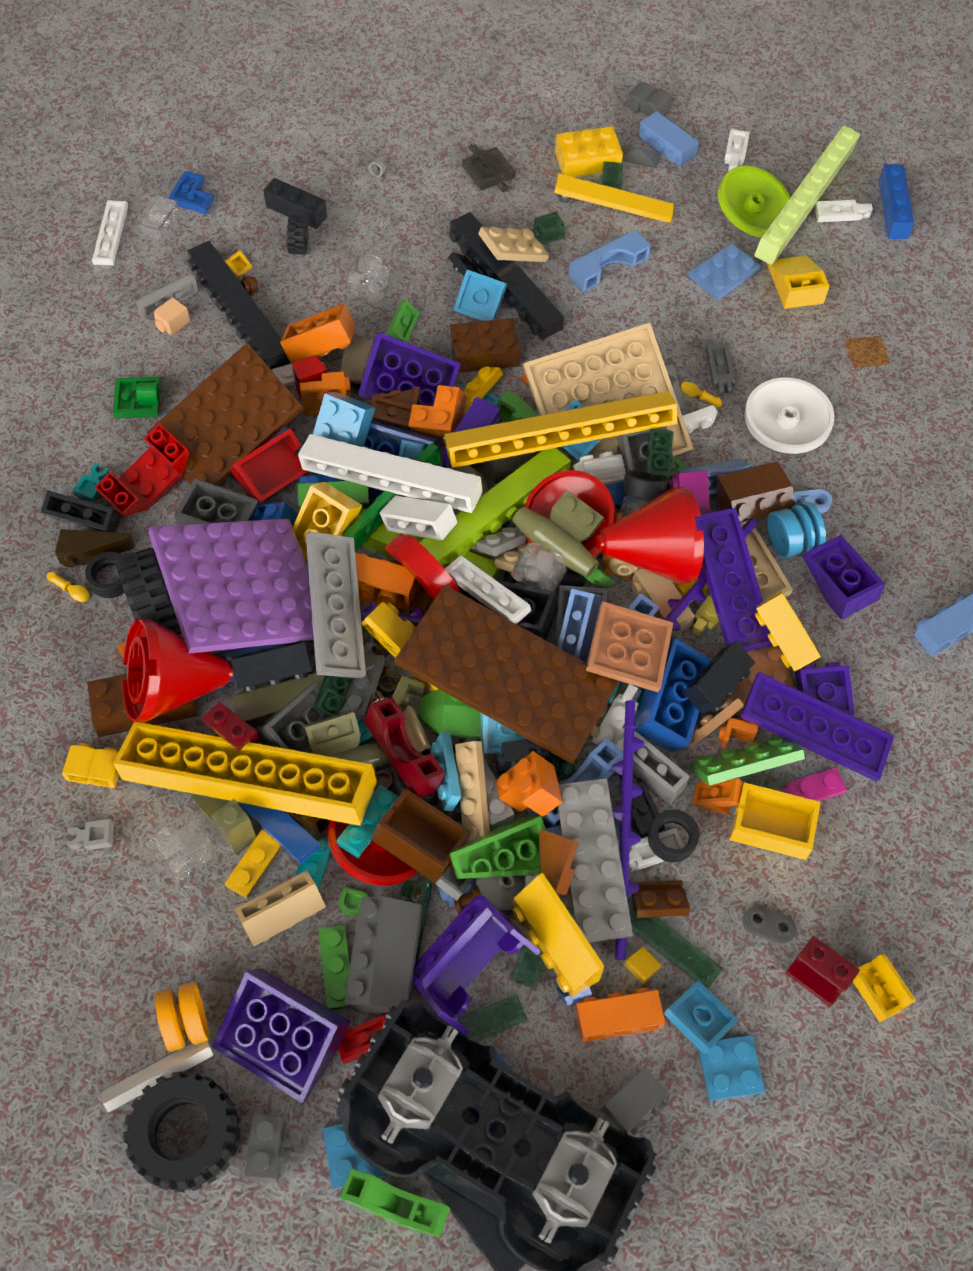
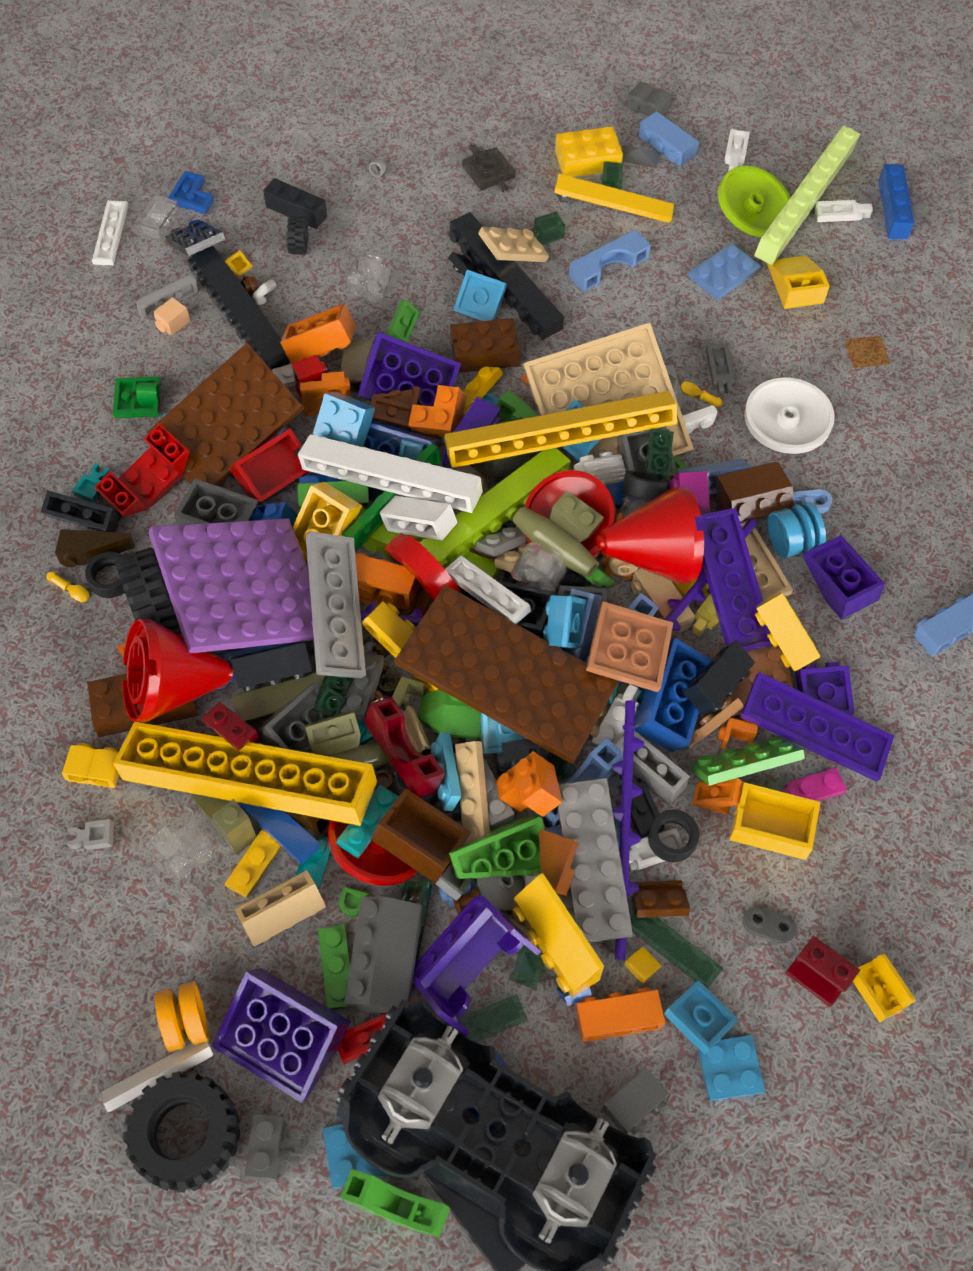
none -> black plate [165,220,225,256]
none -> white arm [253,280,276,306]
none -> dark azure slope [544,595,586,649]

